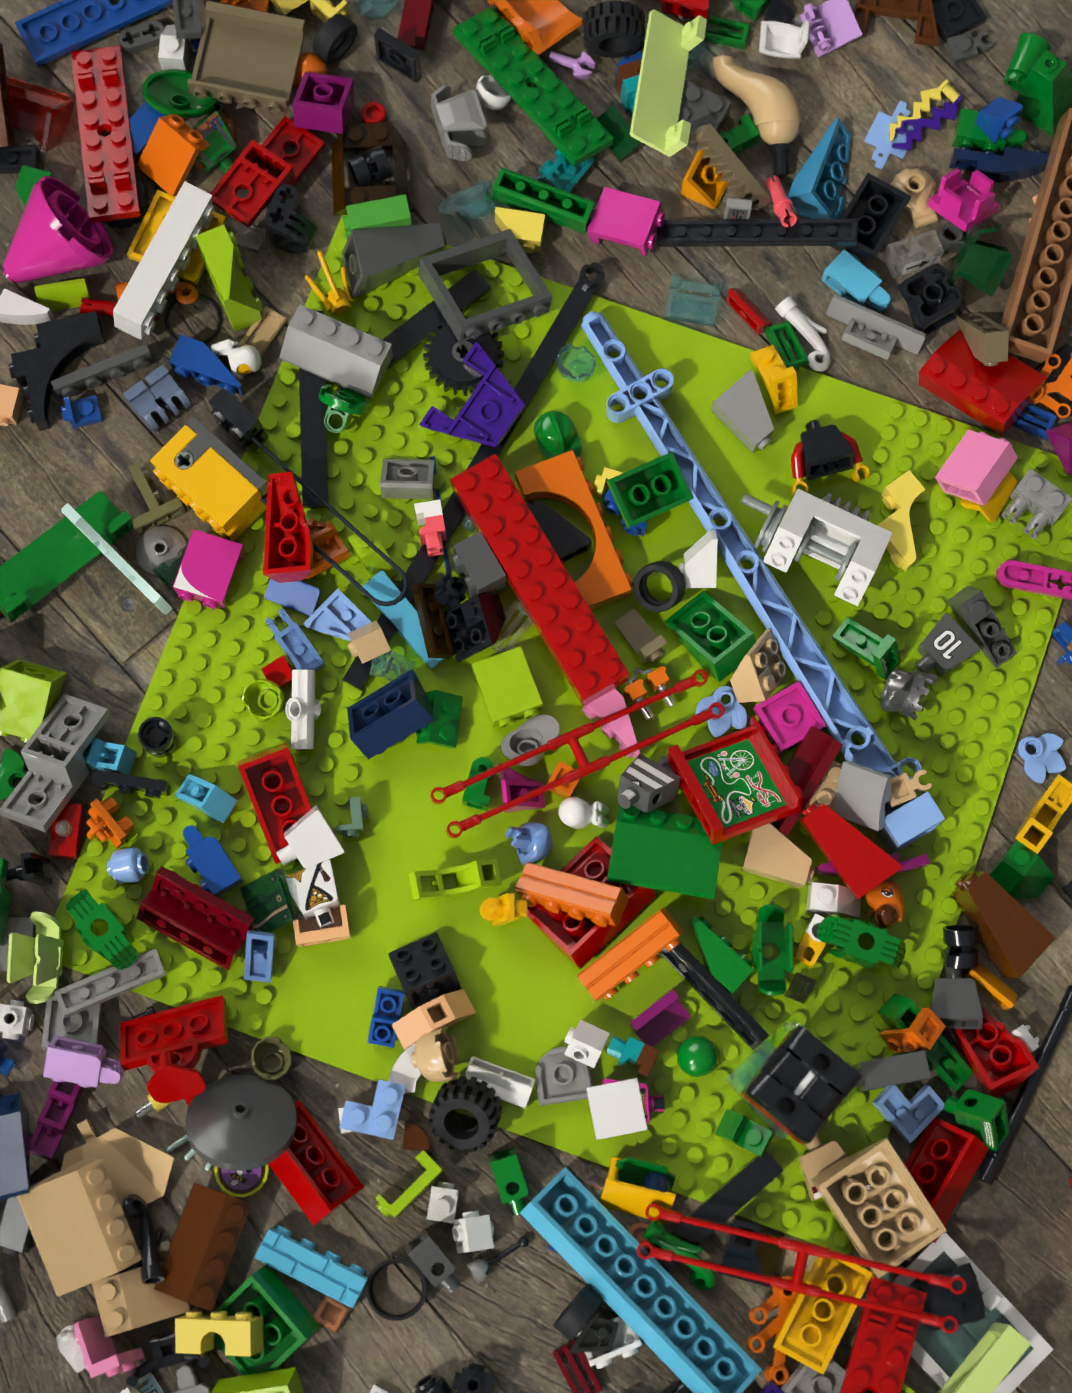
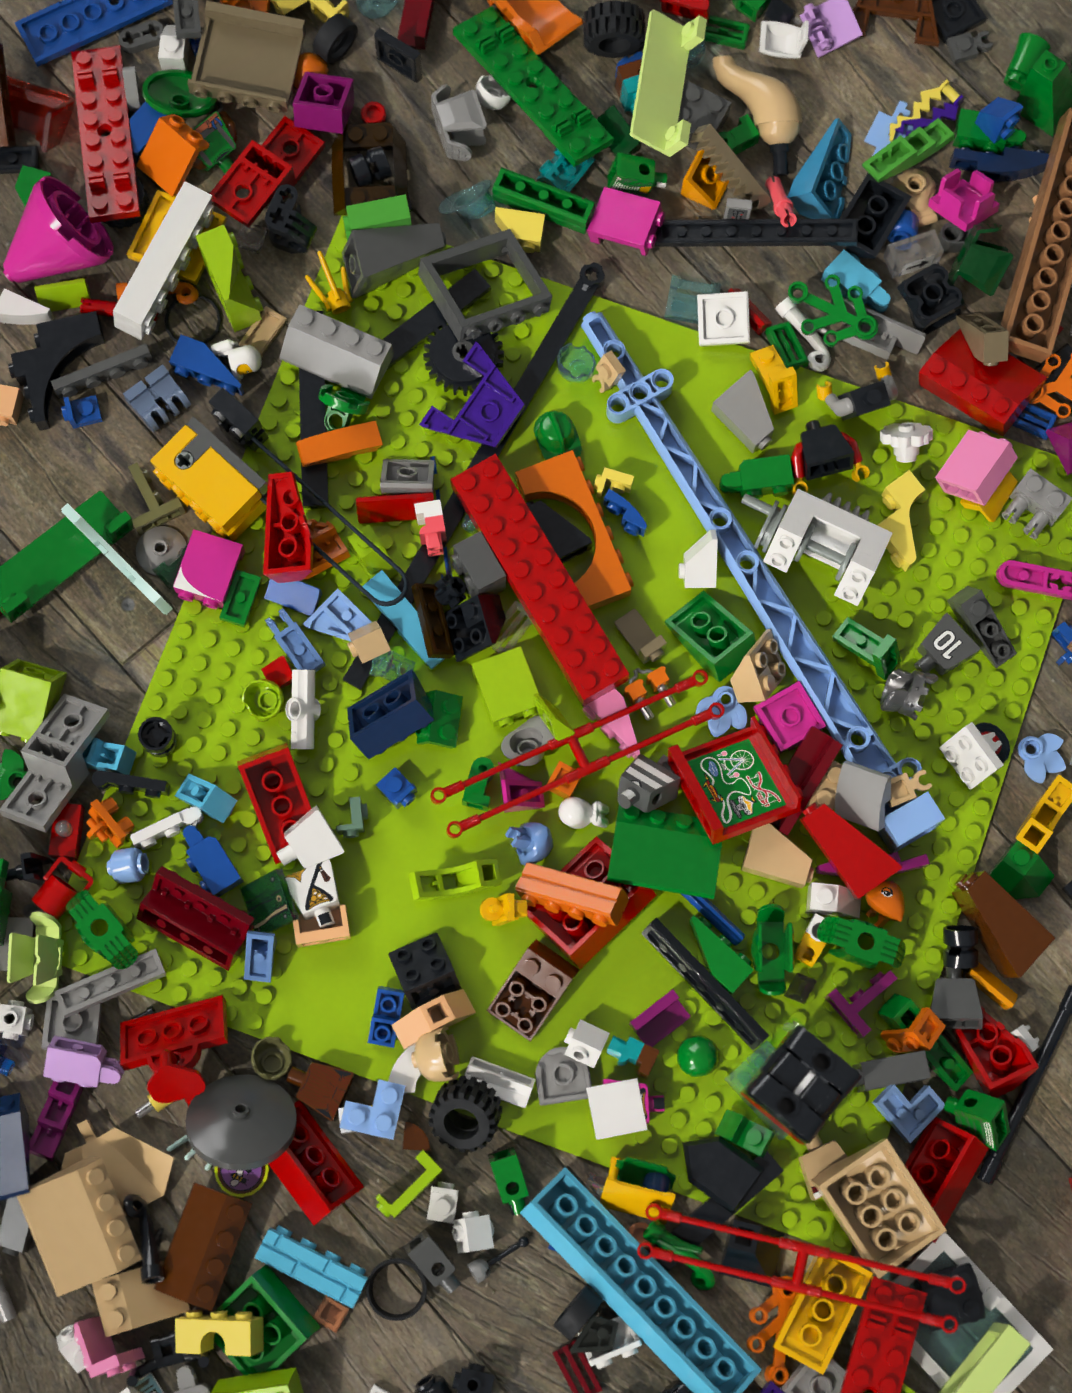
lavender bar [549,51,595,80] -> none
orange brick [577,908,683,1001] -> none
green slope [606,452,693,529] -> none
black tyre [633,560,686,613] -> none
reddish brown hinge [874,904,897,928] -> none
none -> red piece [31,856,93,920]
none -> light grey beam [122,66,142,112]
none -> white hinge [130,806,204,850]
none -> green plate [219,570,262,628]
none -> reddish brown torso [286,1062,355,1122]
none -> orange slope [296,421,383,467]
none -> red slope [356,492,434,524]
none -> blue bracket [376,767,417,809]
none -> reddish brown slope [486,939,580,1042]
none -> lime slope [534,693,575,741]
none -> tan plate [592,351,626,393]
none -> green torso [607,153,667,197]
none -> blue axle [681,894,745,946]
none -> black tile [683,1136,765,1214]
none -> white tile [697,291,750,346]
none -> green hinge [719,455,794,499]
none -> green plant [788,274,878,347]
none -> torso [816,362,898,421]
none -> magenta bracket [824,970,898,1039]
none -> bright green slope [862,118,955,183]
none -> white plant [880,422,933,463]
none -> blue head [887,209,919,247]
none -> white plate [939,722,1010,790]

